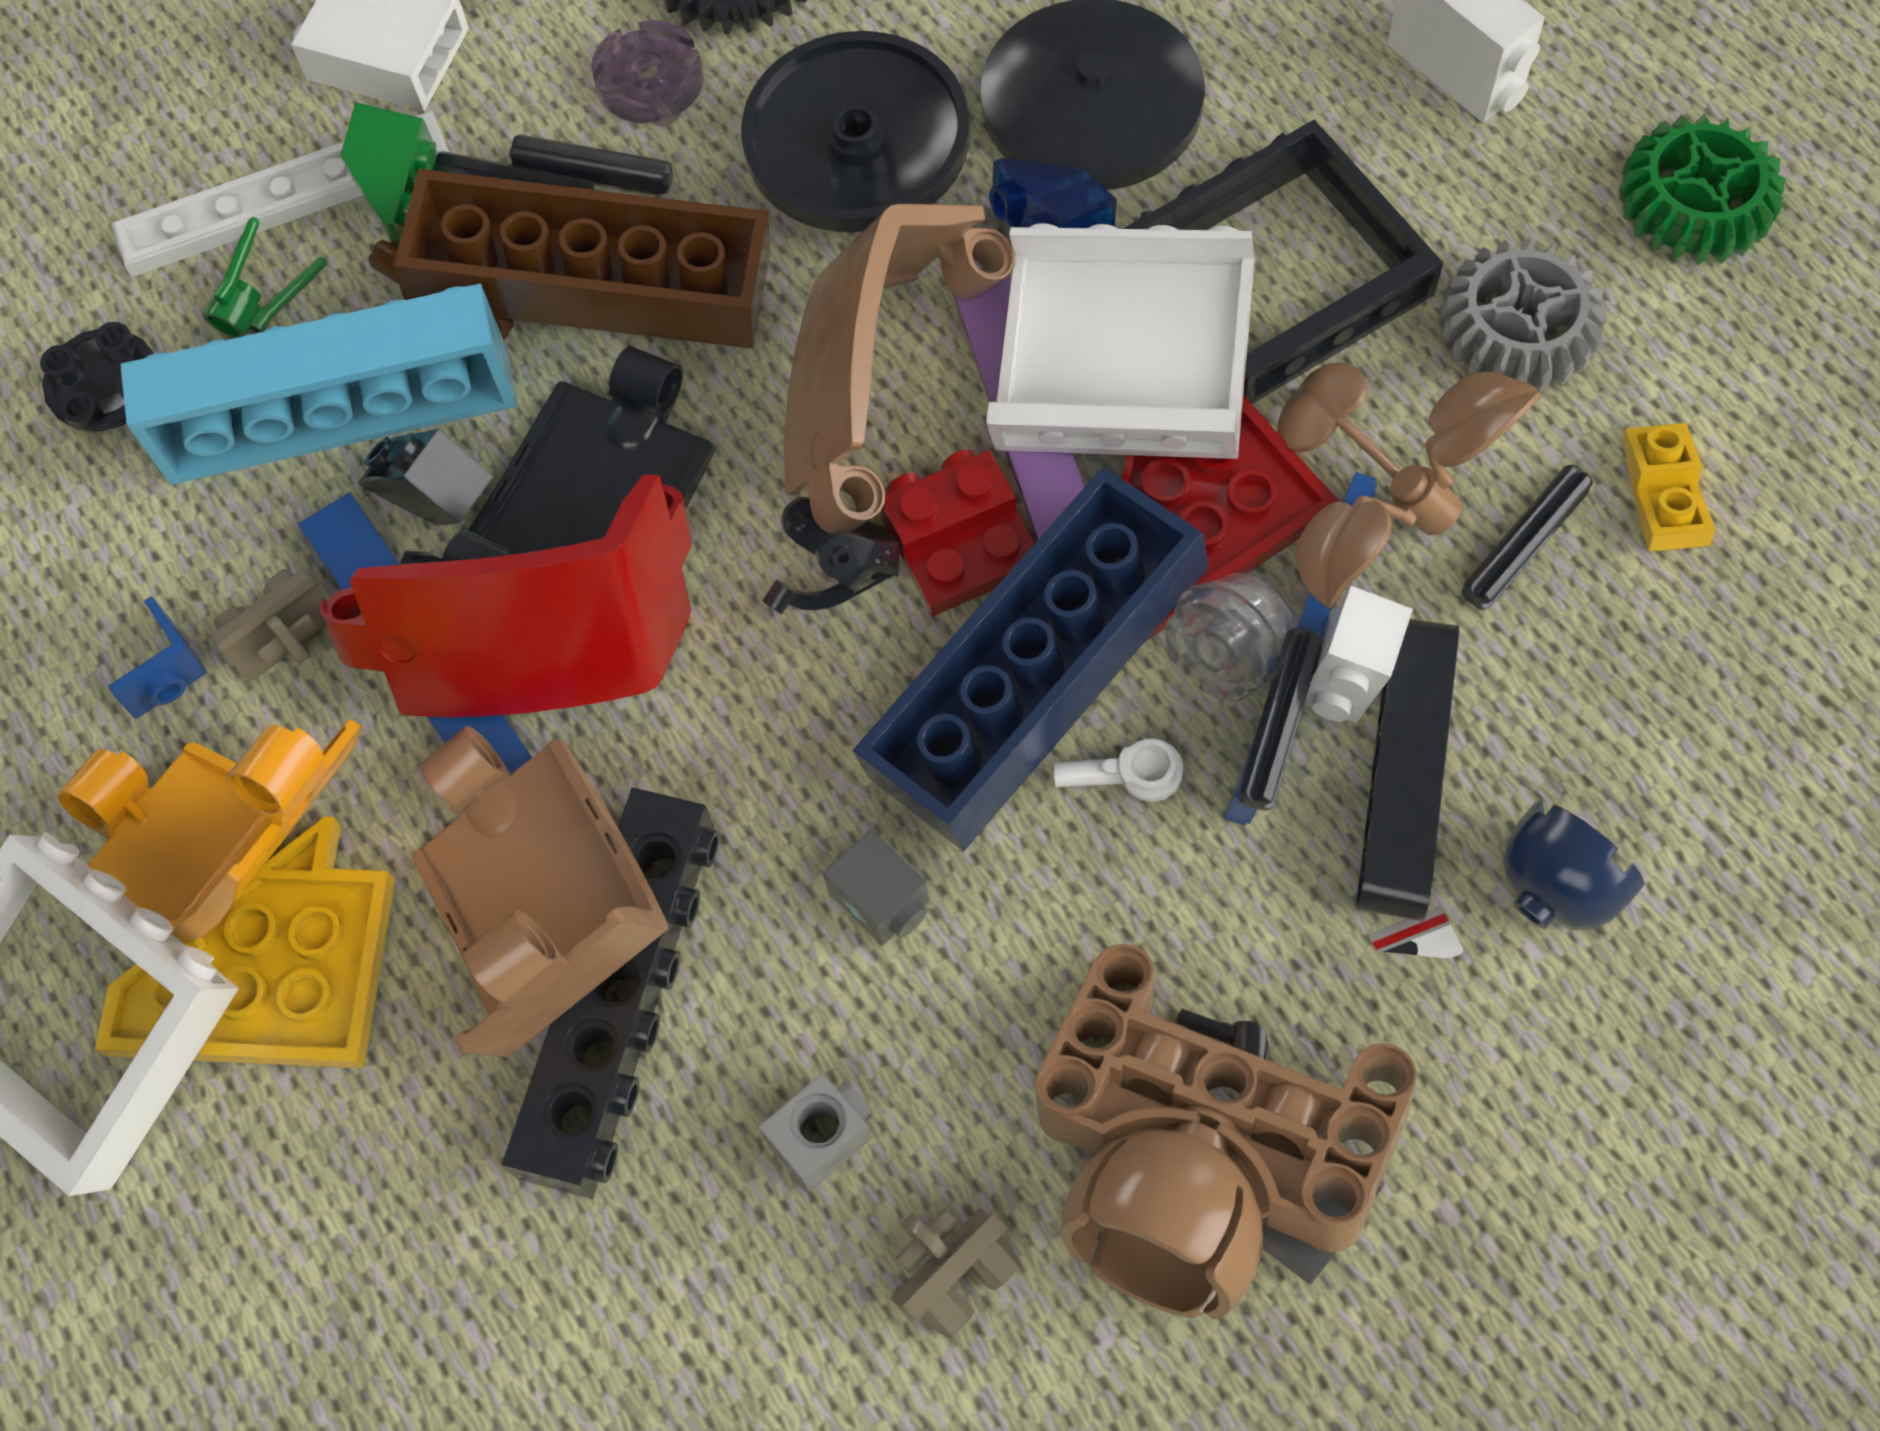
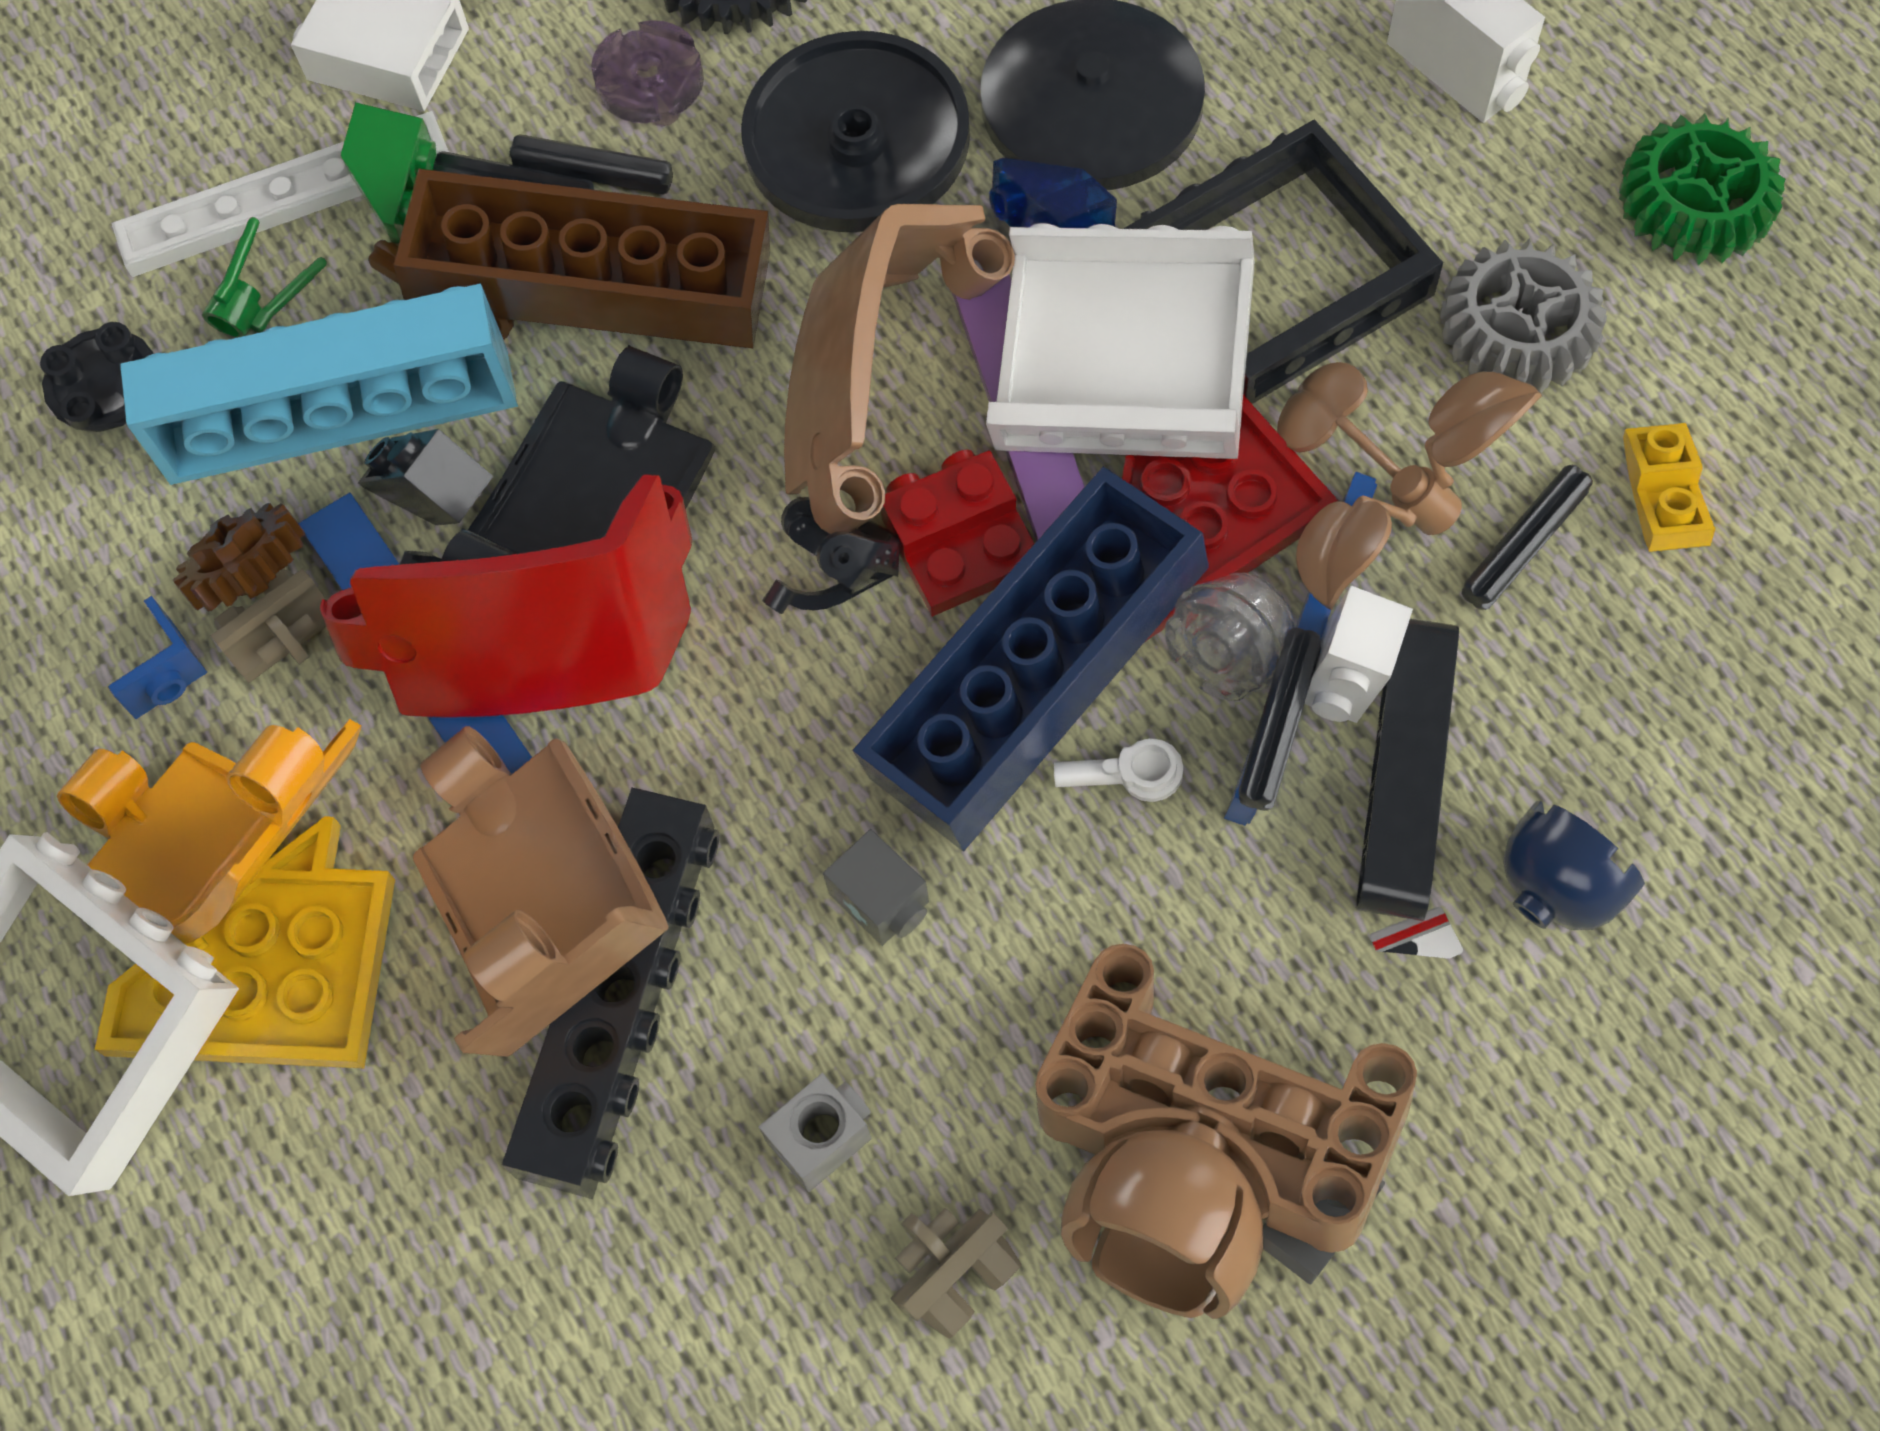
black hand [1177,1008,1268,1060] -> none
none -> reddish brown gear [173,503,305,612]

